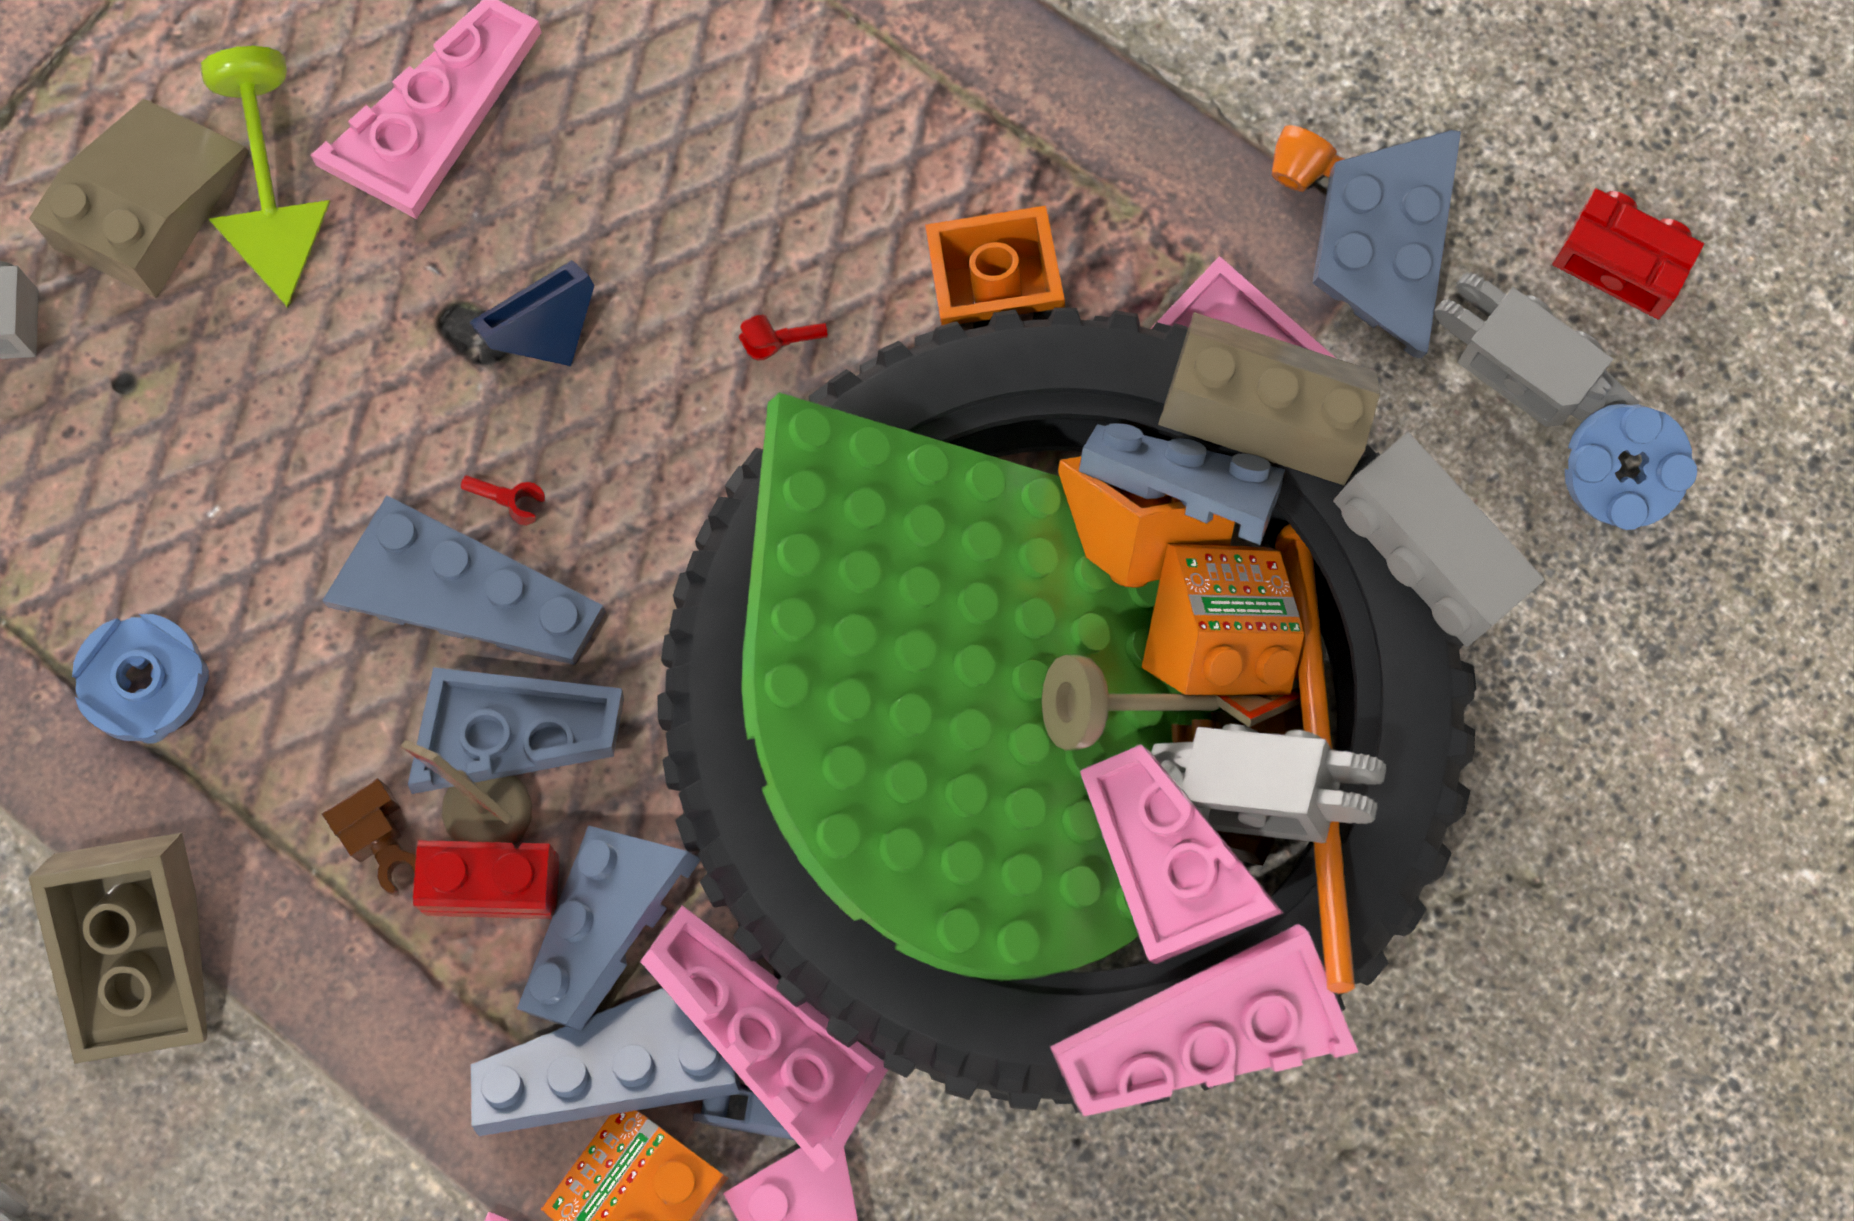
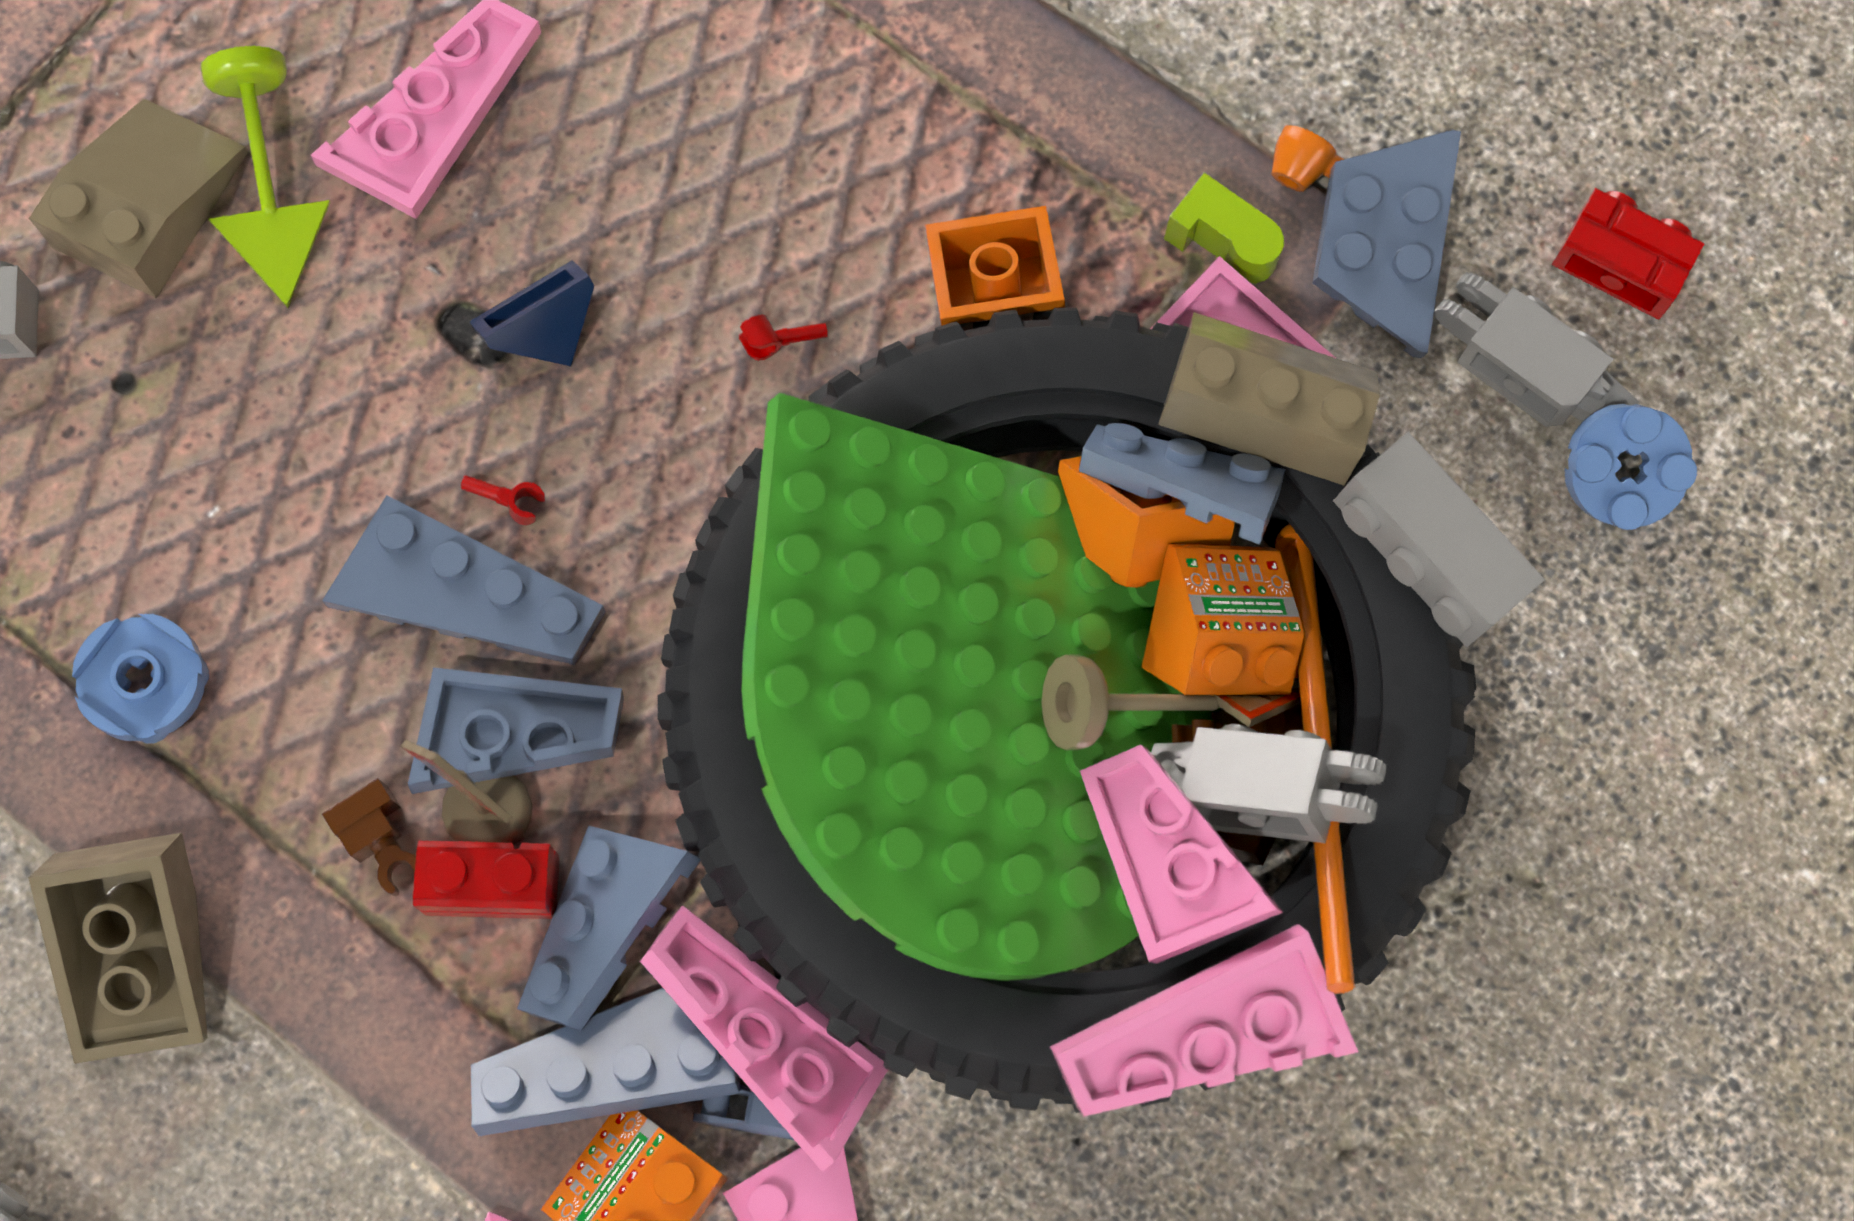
none -> lime leg [1164,172,1284,284]

